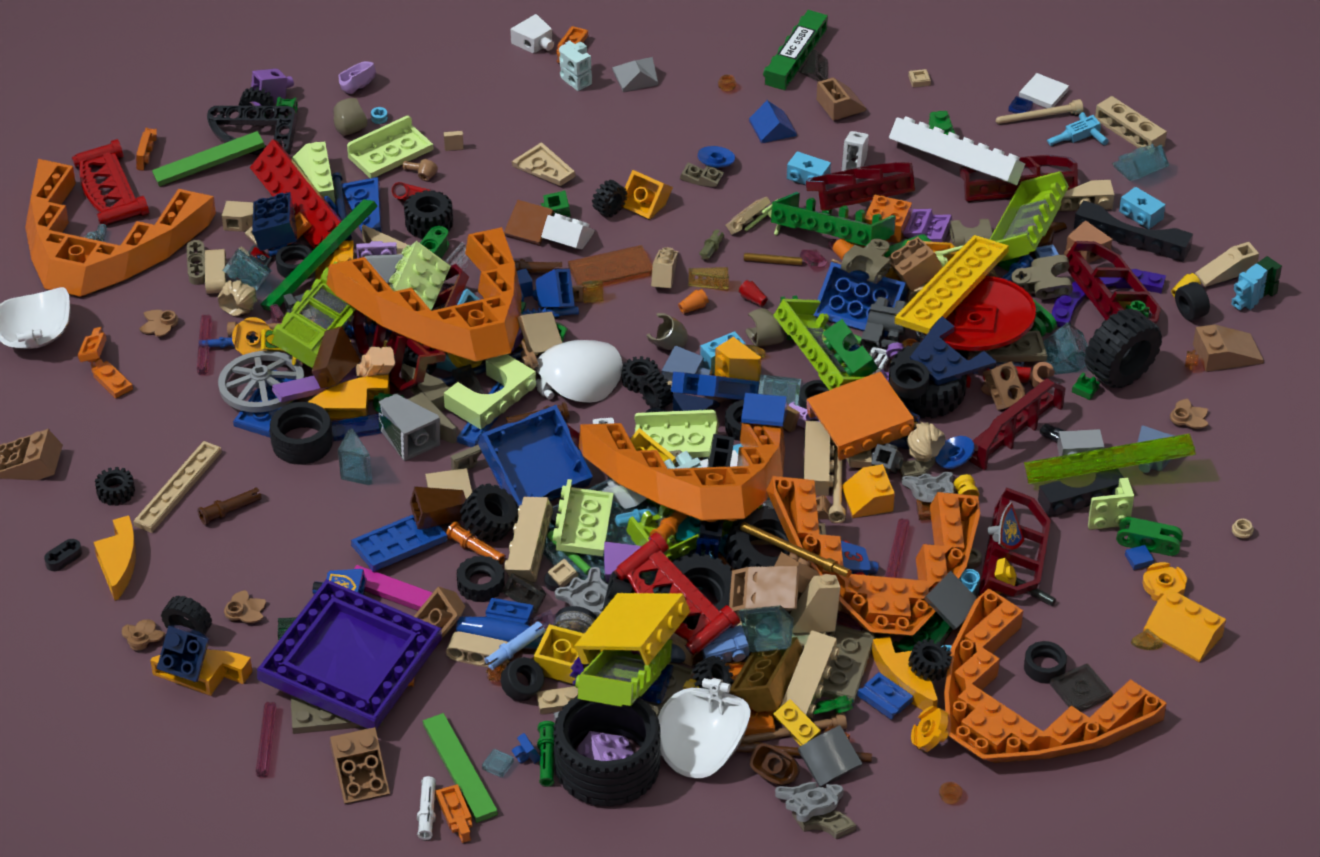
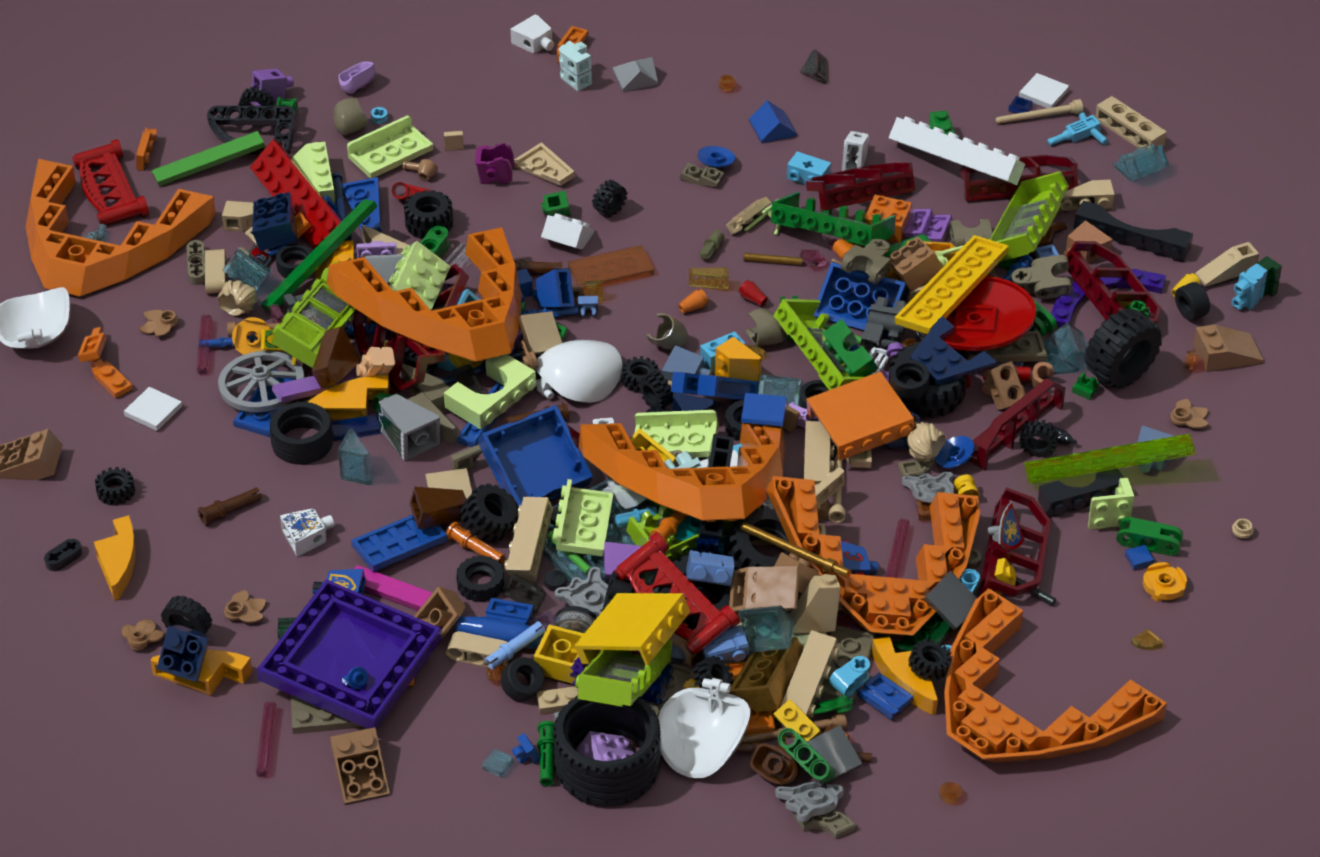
tan tile [133,441,222,533] -> none
white pin [417,776,436,840] -> none
bright green tile [423,713,498,823] -> none
orange hinge [435,784,473,843] -> none
dark orange tile [504,200,554,245] -> none
tan tile [548,559,578,587] -> none
light orange slope [621,170,673,219] -> none
tan slope [651,247,678,288] -> none
green brick [763,10,828,90] -> none
medium nougat slope [816,77,866,121] -> none
light orange slope [842,464,895,518] -> none
dark grey brick [871,443,903,475] -> none
tan tile [908,69,931,87] -> none
light orange plate [911,706,948,752] -> none
black tyre [1024,641,1067,684] -> none
clear smoke tile [1050,663,1113,712] -> none
light grey brick [1057,429,1104,464] -> none
medium azure brick [1119,187,1166,229] -> none
light orange slope [1143,588,1226,663] -> none
none -> white tile [124,387,182,431]
none -> white torso [280,509,335,557]
none -> blue plate [342,667,368,689]
none -> magenta piece [475,143,514,184]
none -> medium blue tile [578,296,598,317]
none -> medium blue brick [686,550,734,586]
none -> green beam [778,728,835,783]
none -> tan hinge [815,467,845,508]
none -> medium azure piece [829,656,870,697]
none -> black tyre [1019,419,1059,458]

